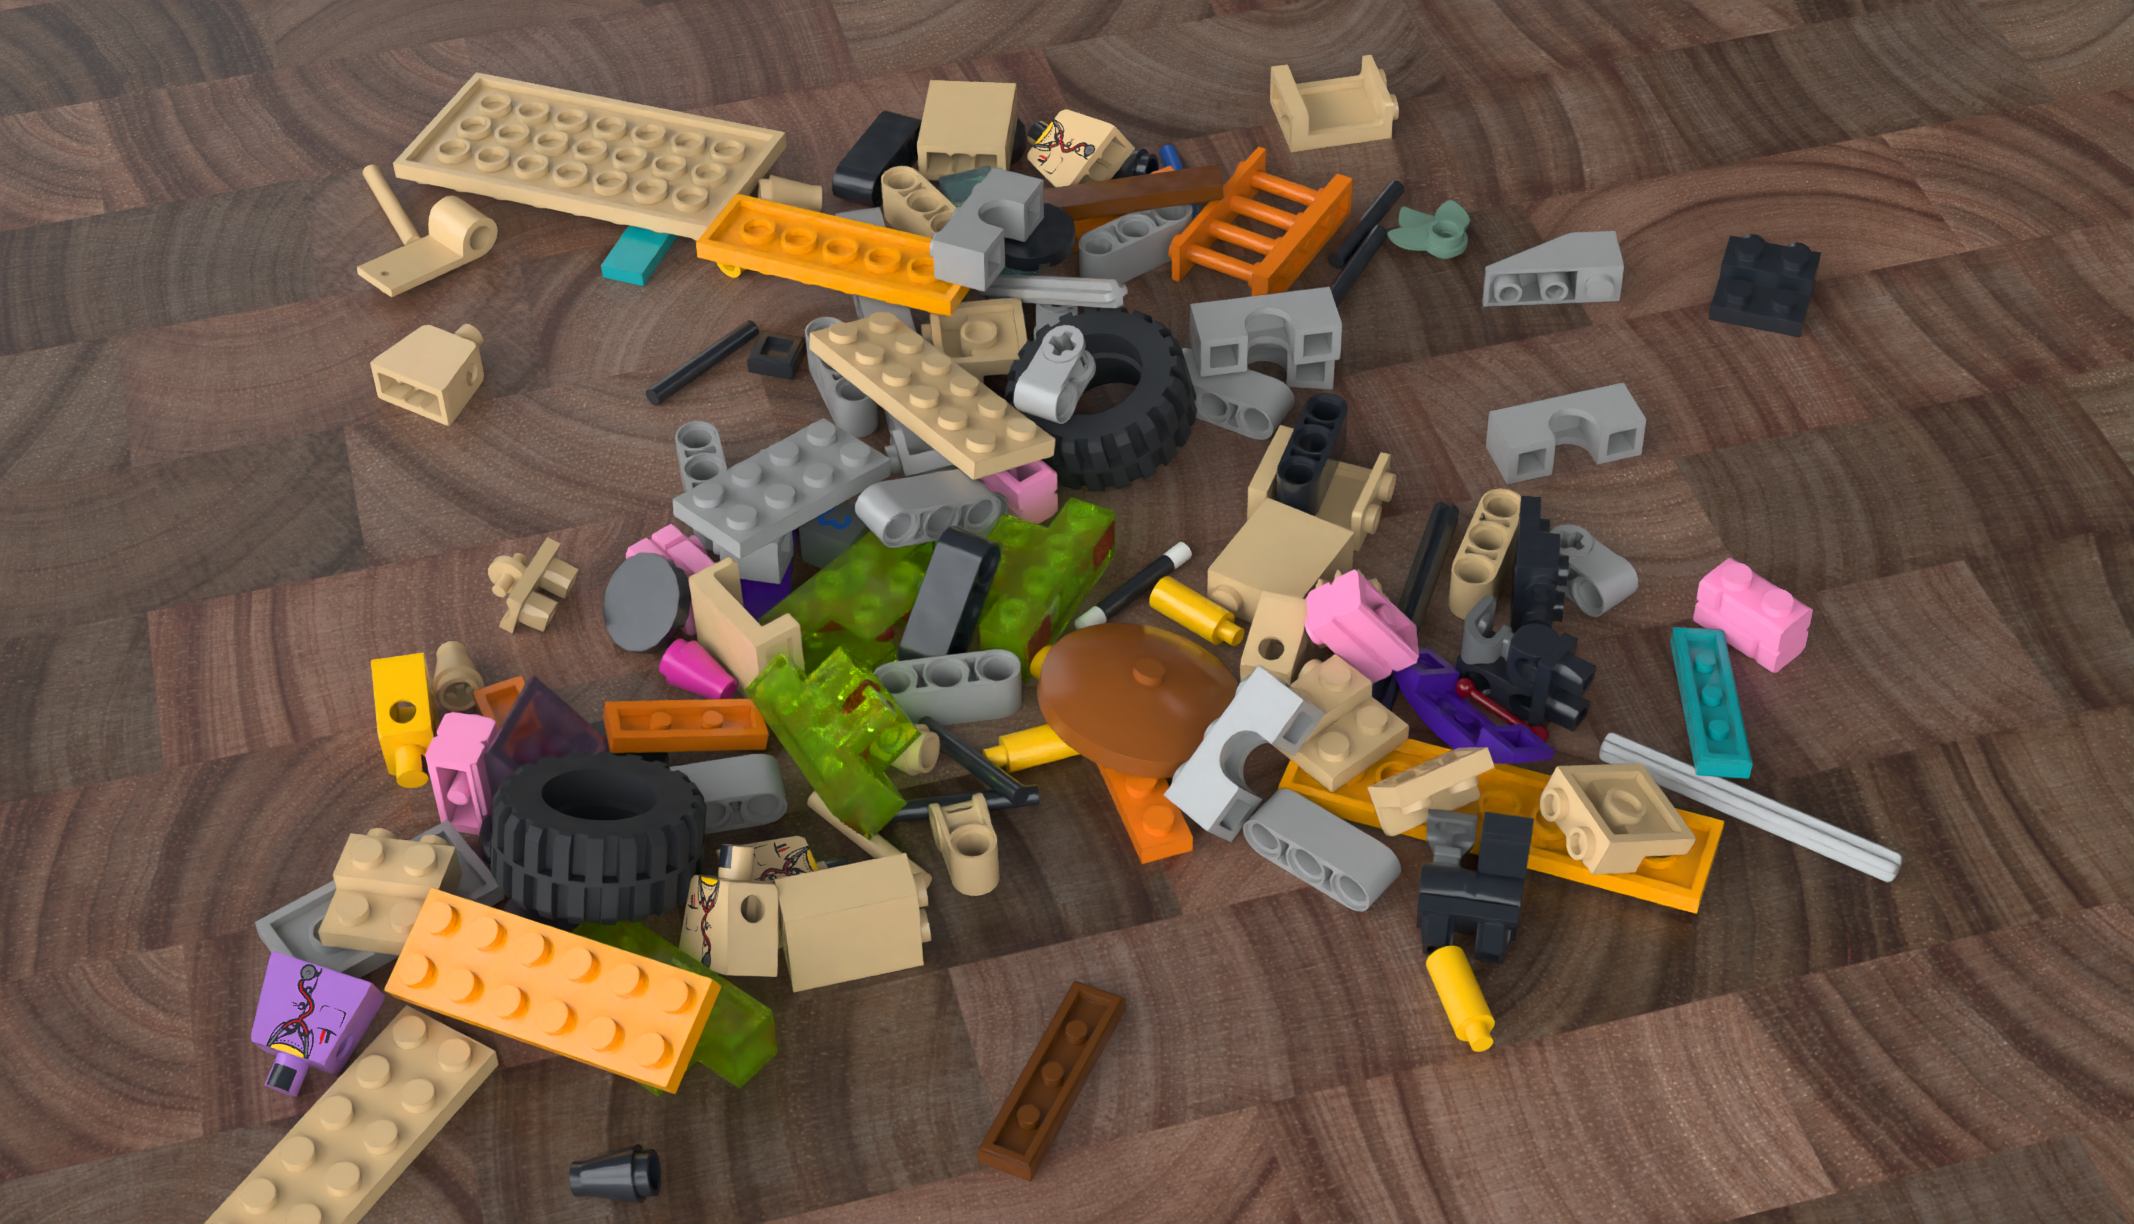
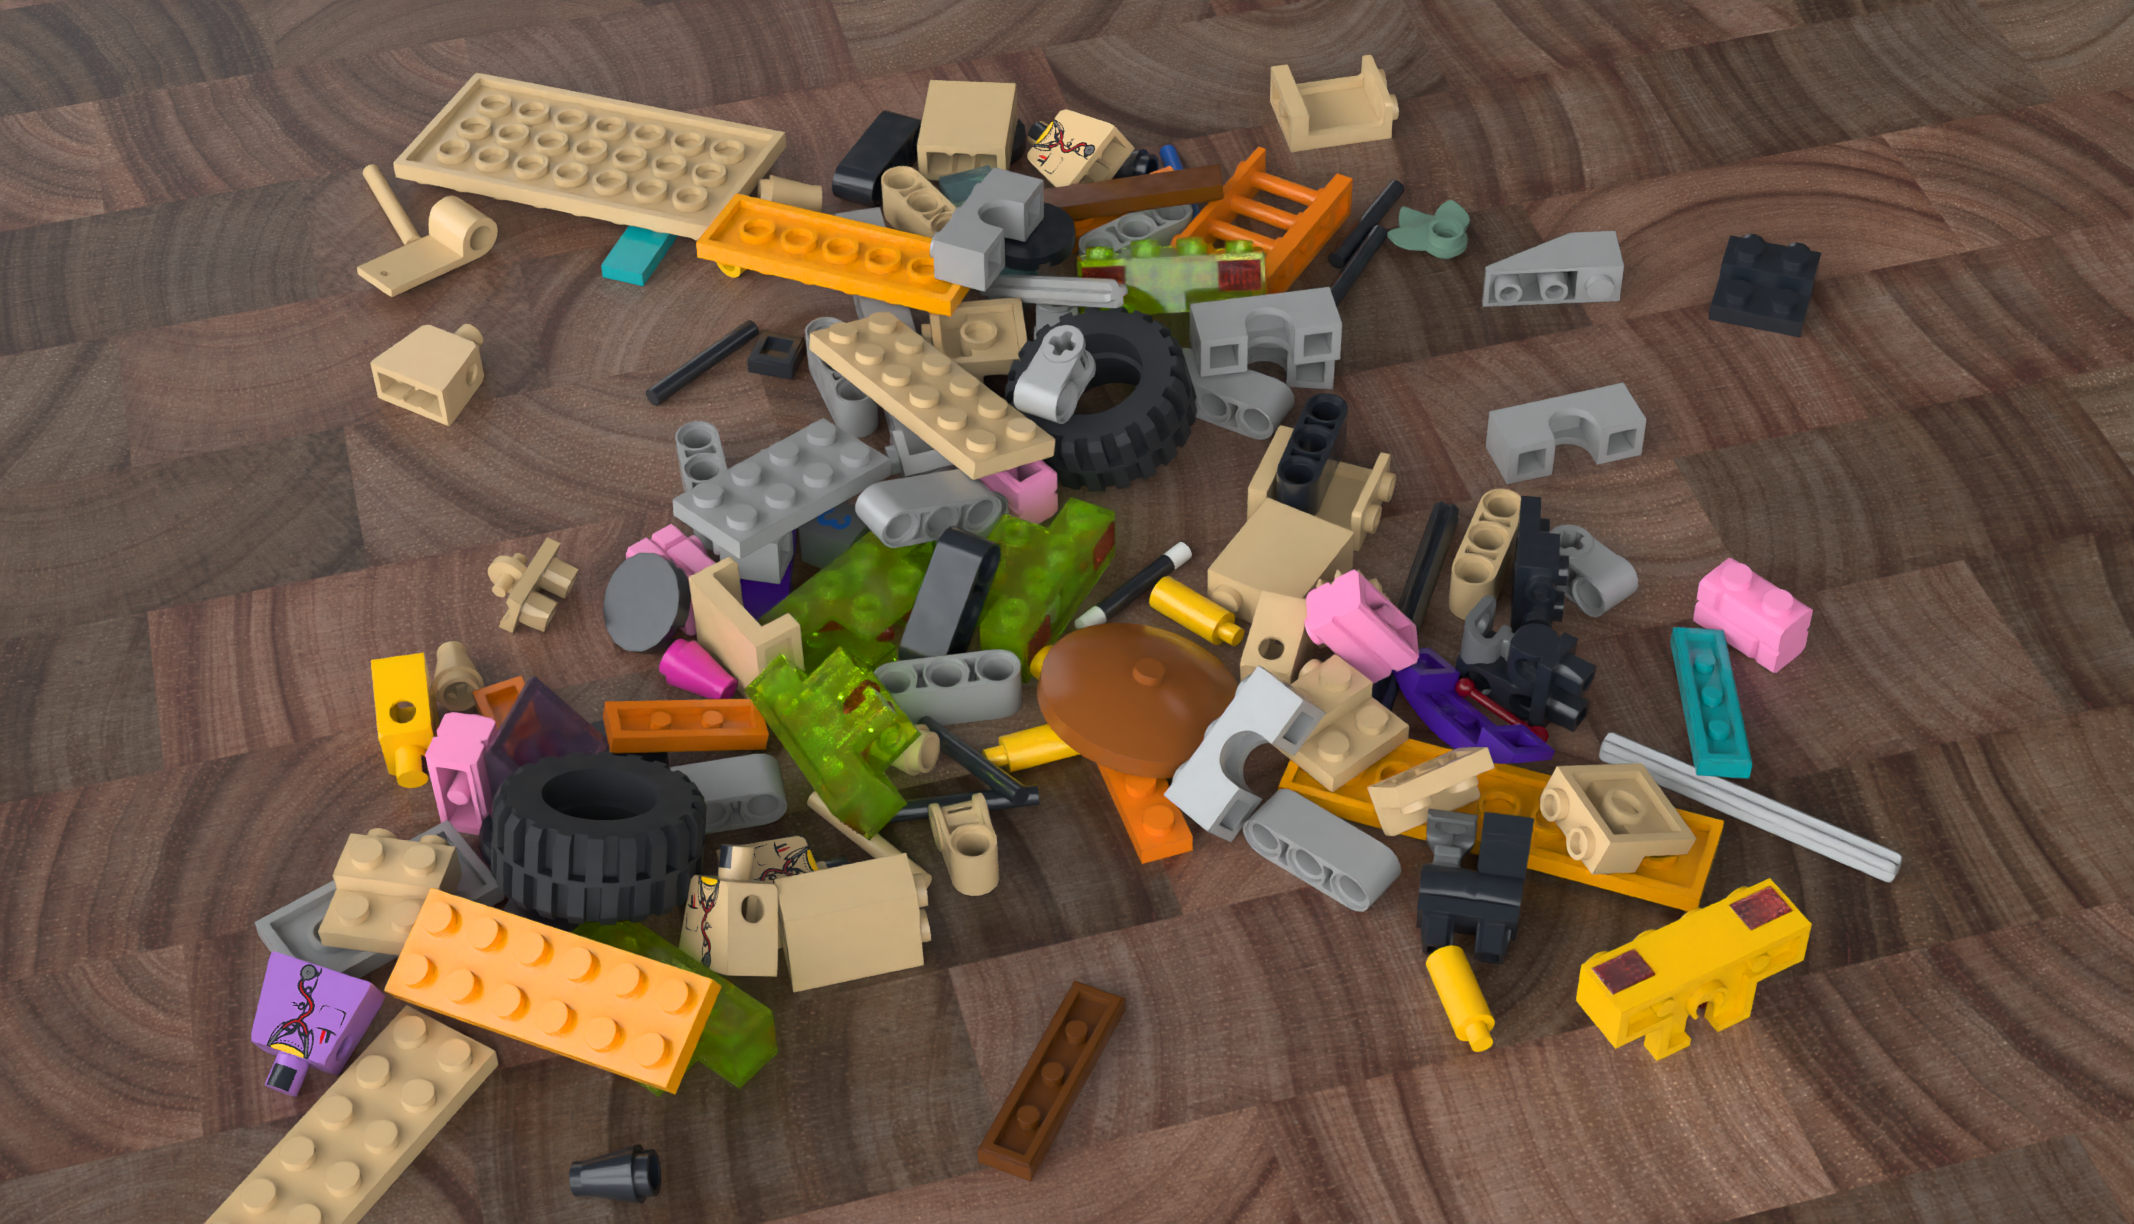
none -> clear neon green piece [1076,237,1266,314]
none -> yellow piece [1576,878,1812,1061]

